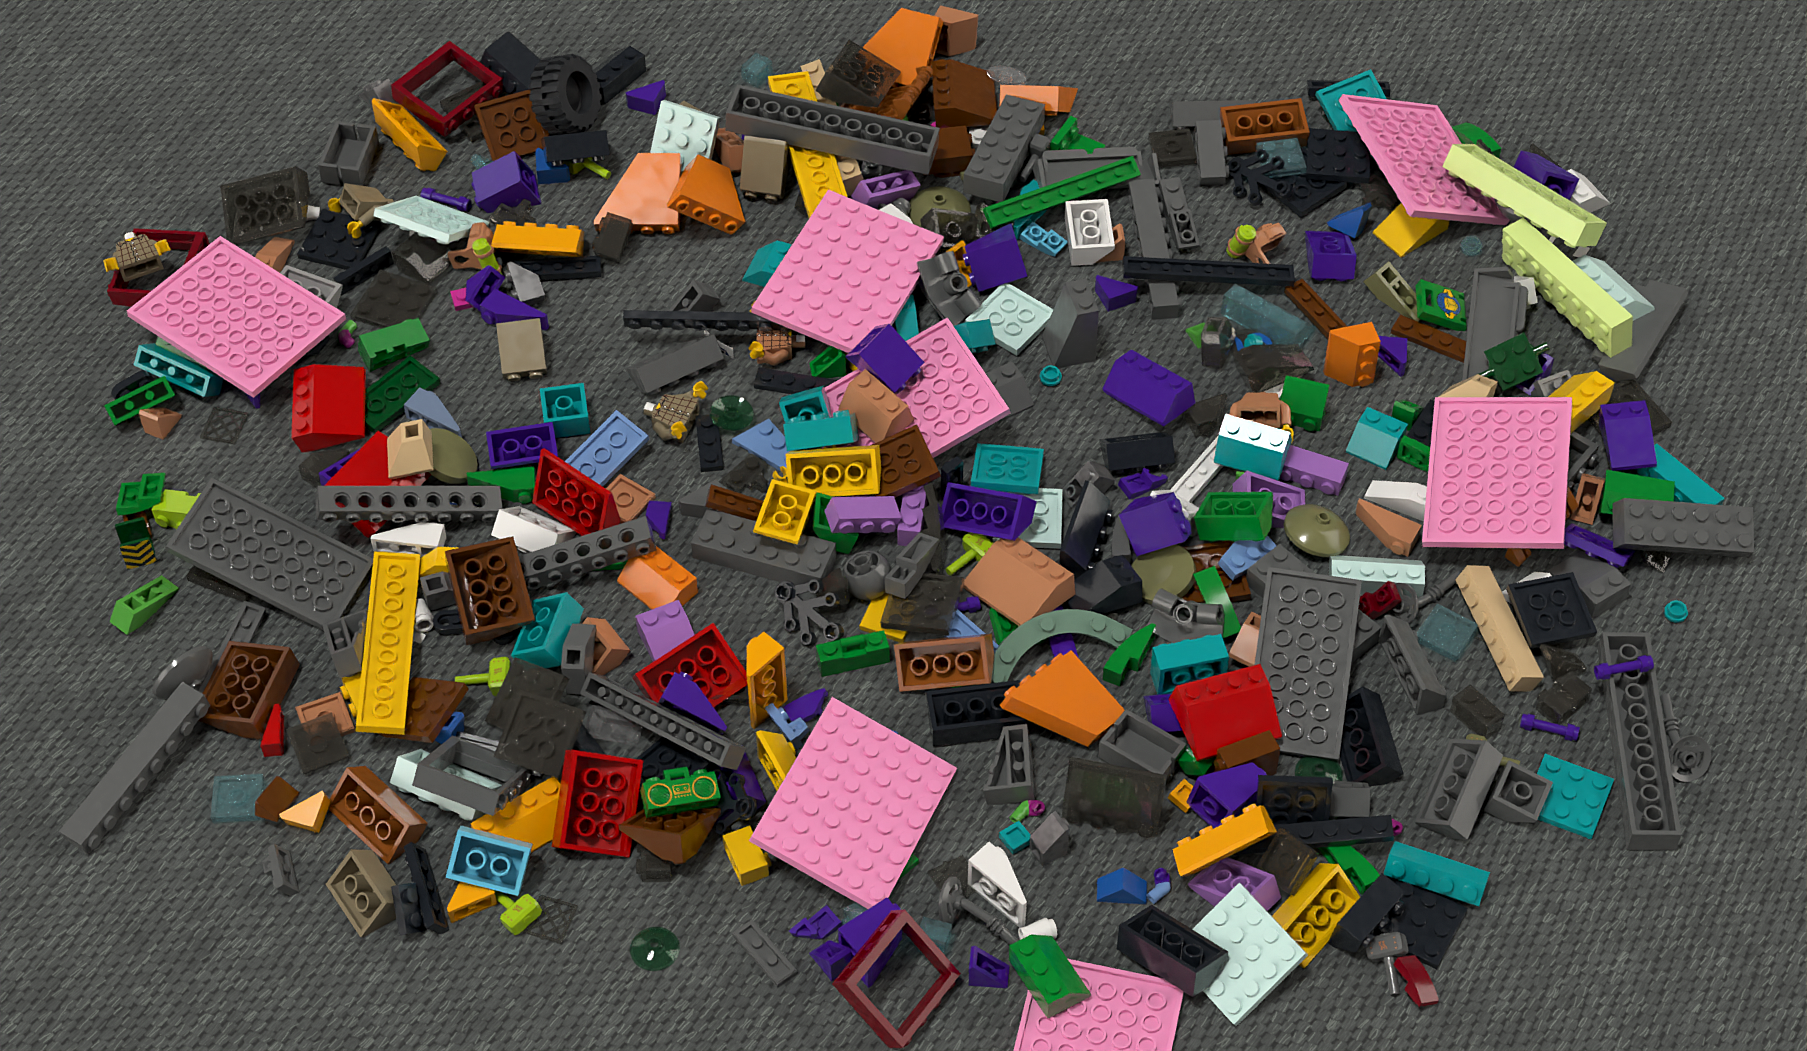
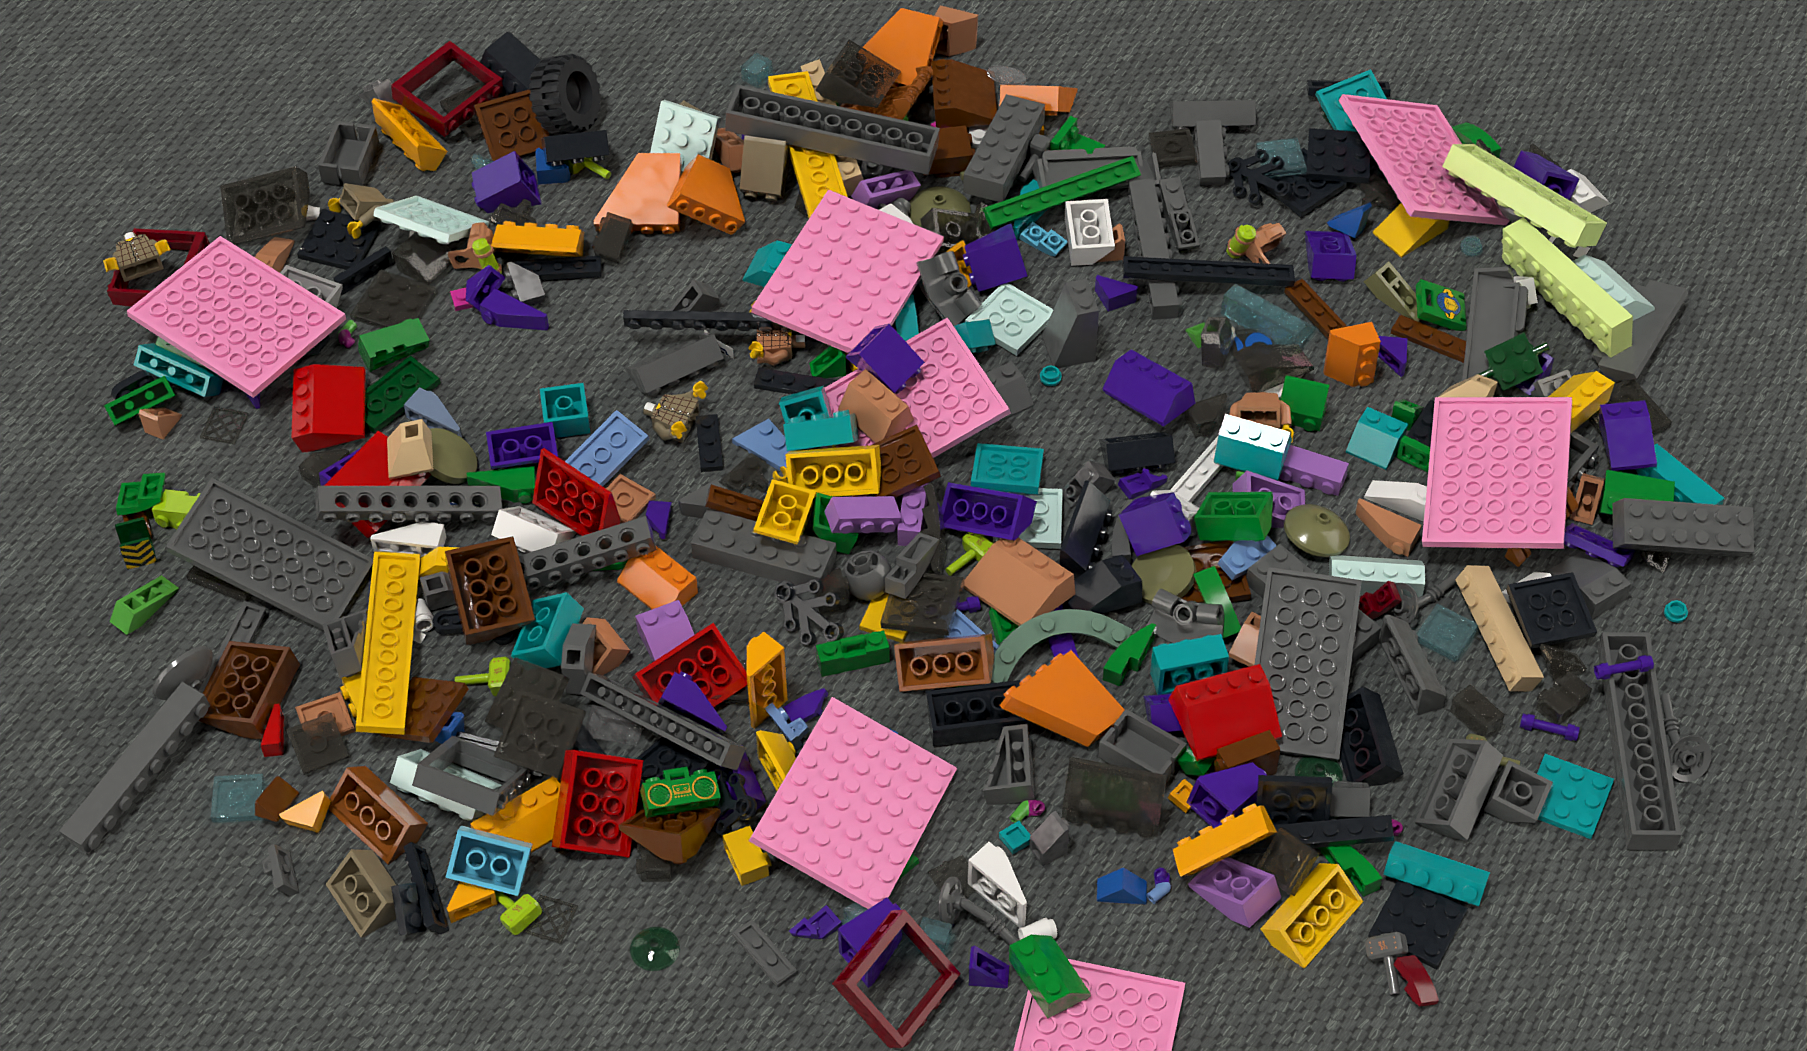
dark purple bar [420,187,472,212] -> none
dark tan slope [496,318,547,381] -> none
black slope [592,46,646,104] -> none
dark purple slope [626,80,666,115] -> none
clear green dish [710,395,754,431] -> none
dark purple slope [809,940,852,981] -> none
black plate [941,456,963,497] -> none
black slope [1116,905,1228,997] -> none
light aqua plate [1192,883,1308,1026] -> none
dark orange slope [1220,98,1310,155] -> none
teal plate [1244,334,1263,356] -> none
black slope [1328,873,1405,952] -> none

